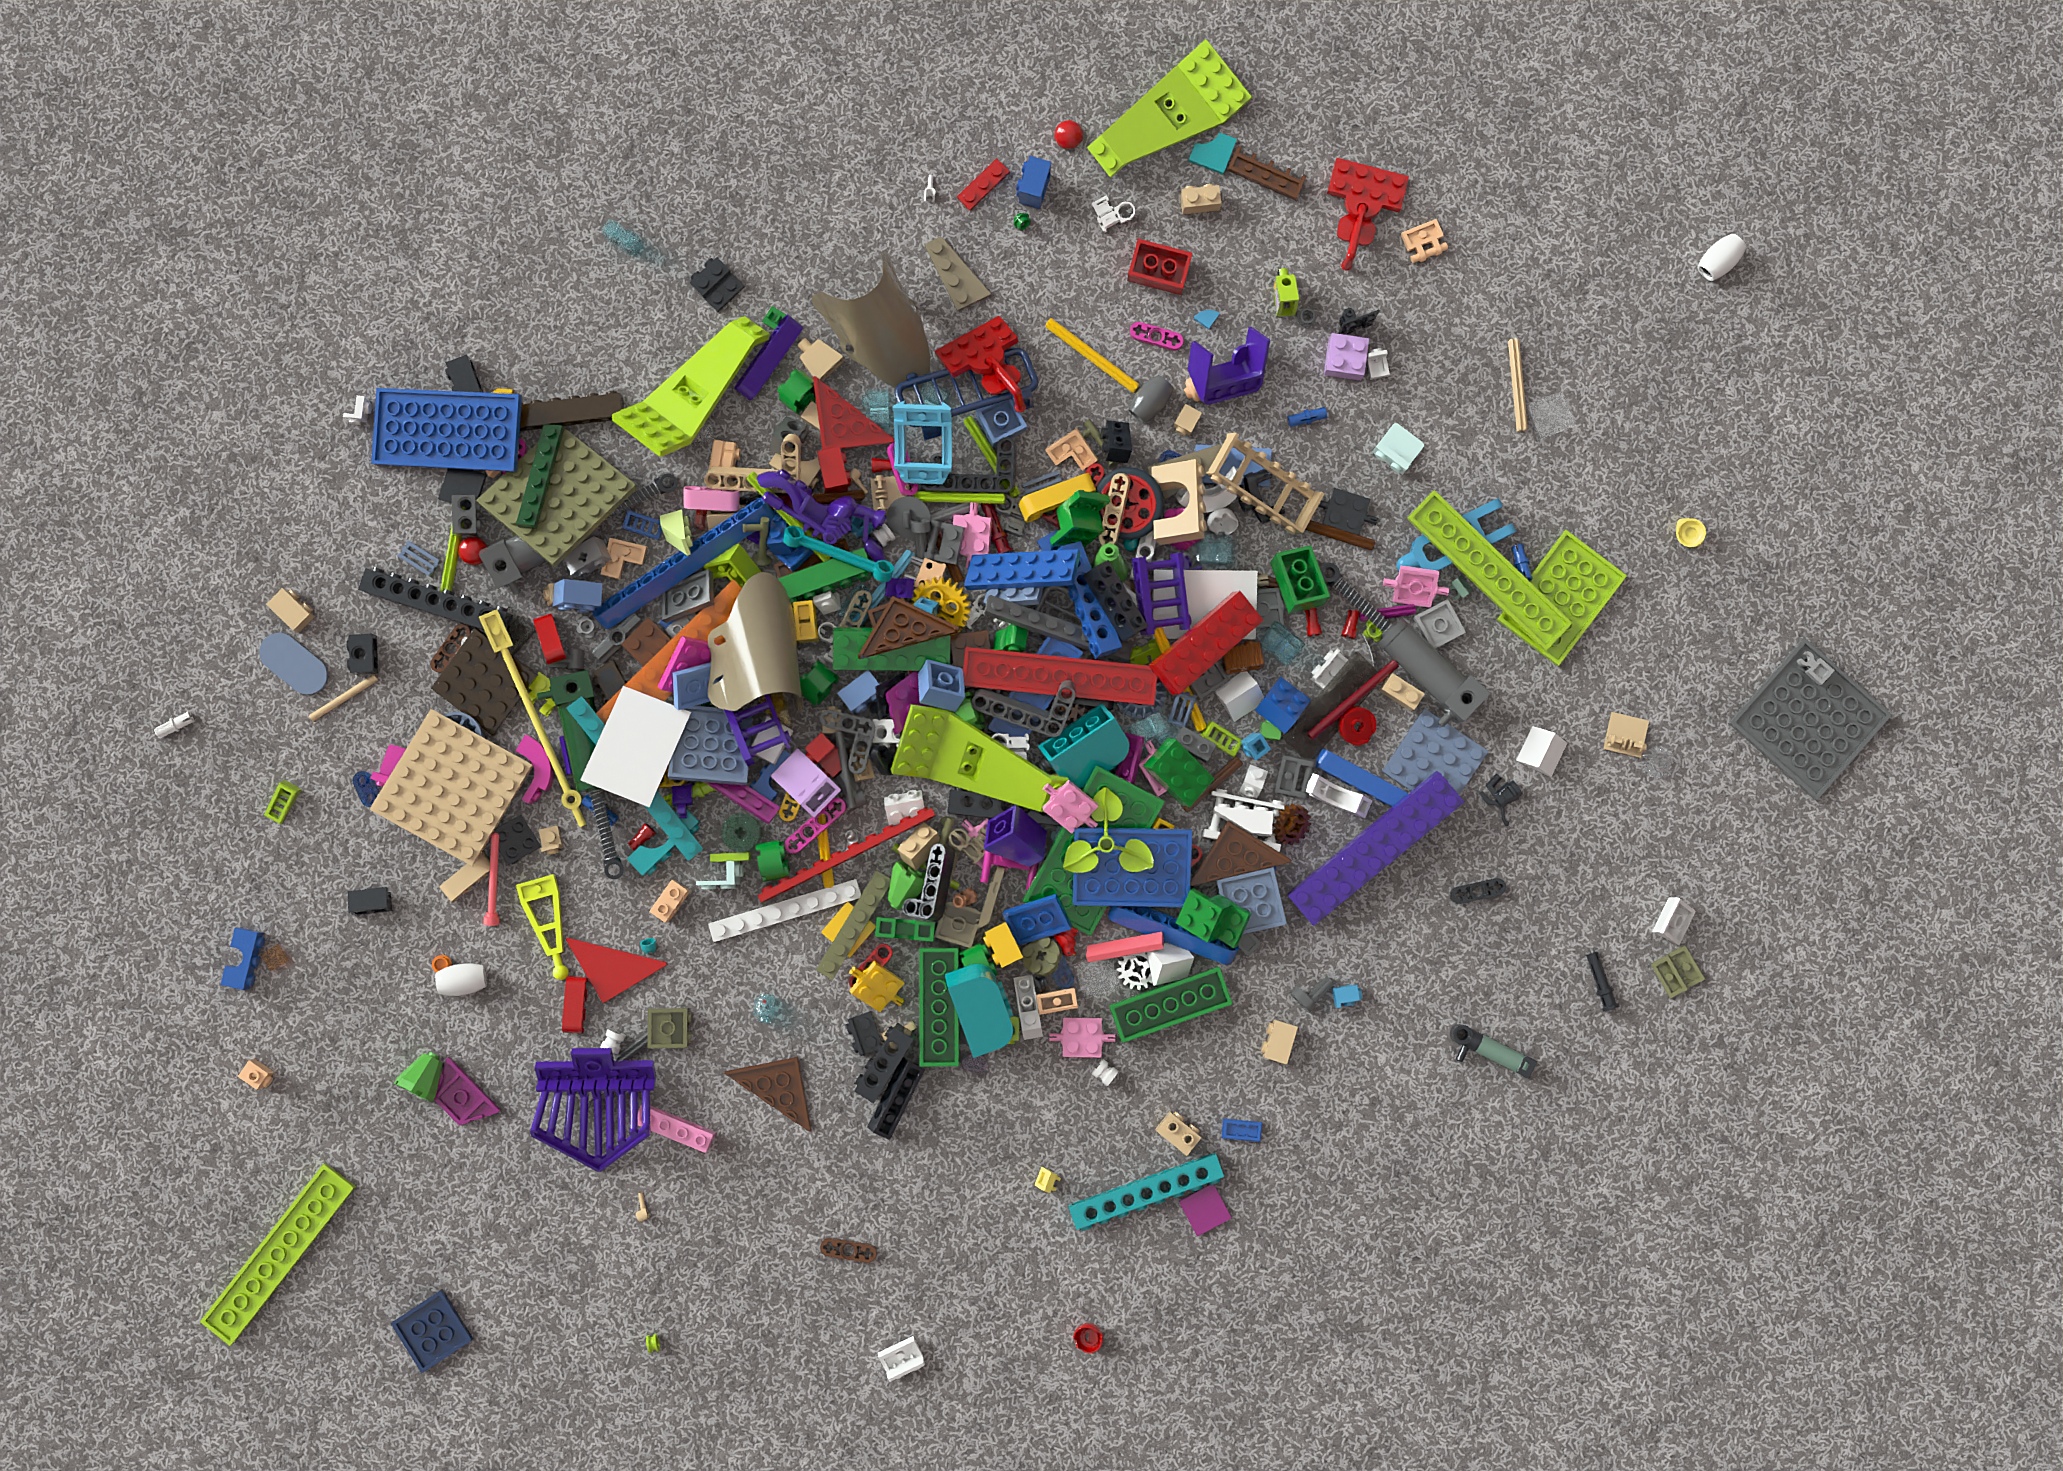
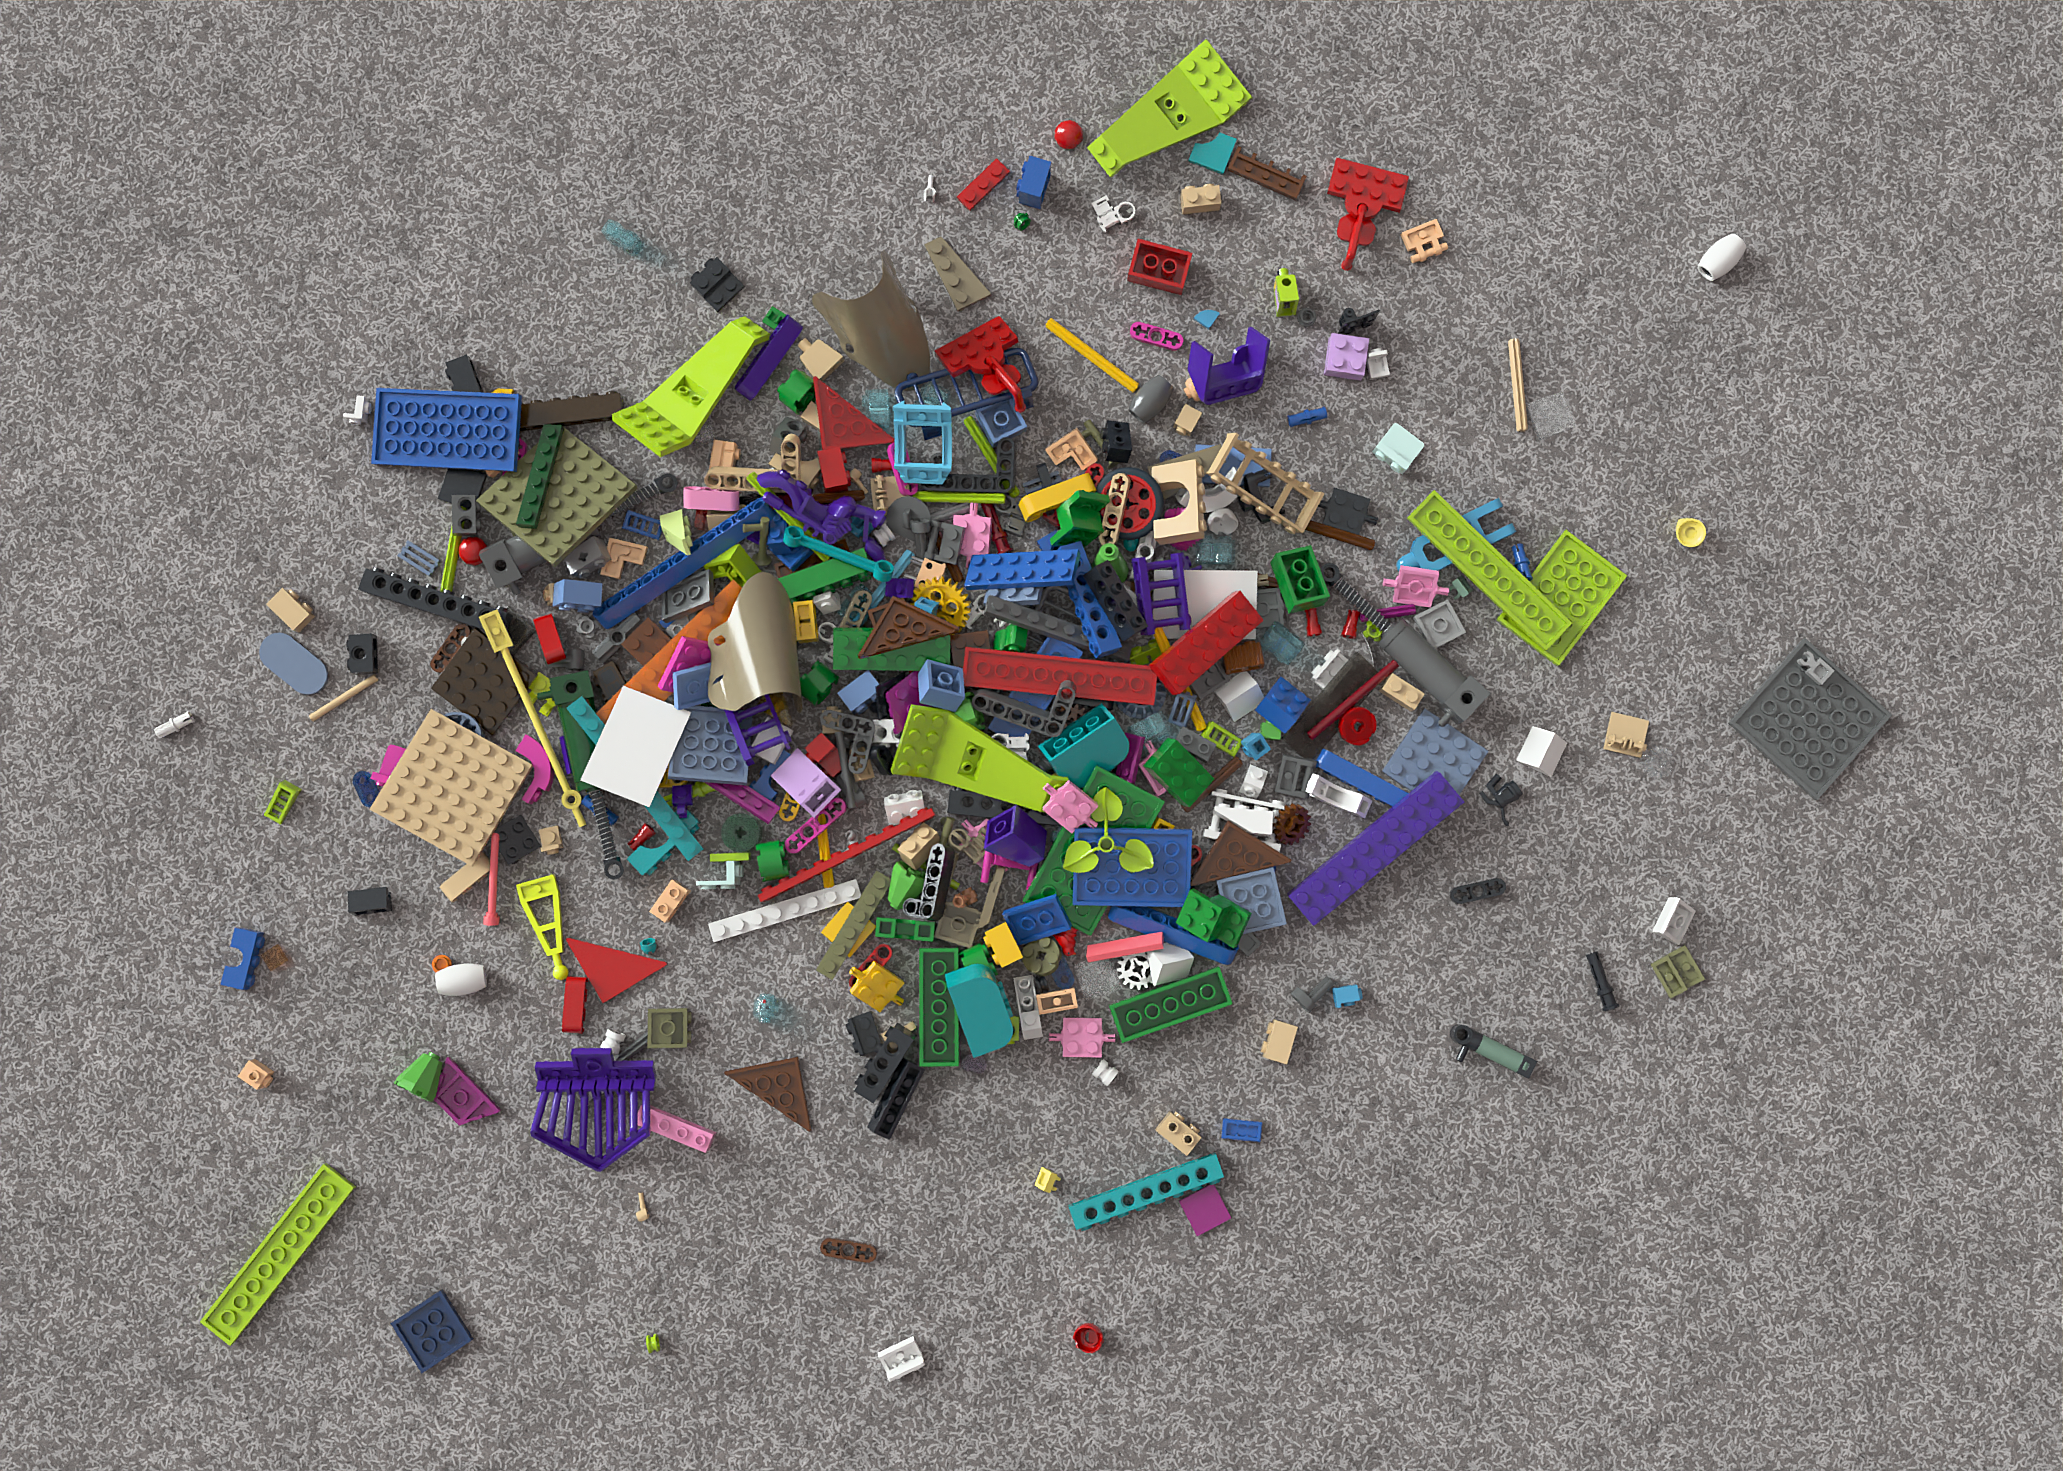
none -> black beam [1036,462,1053,489]

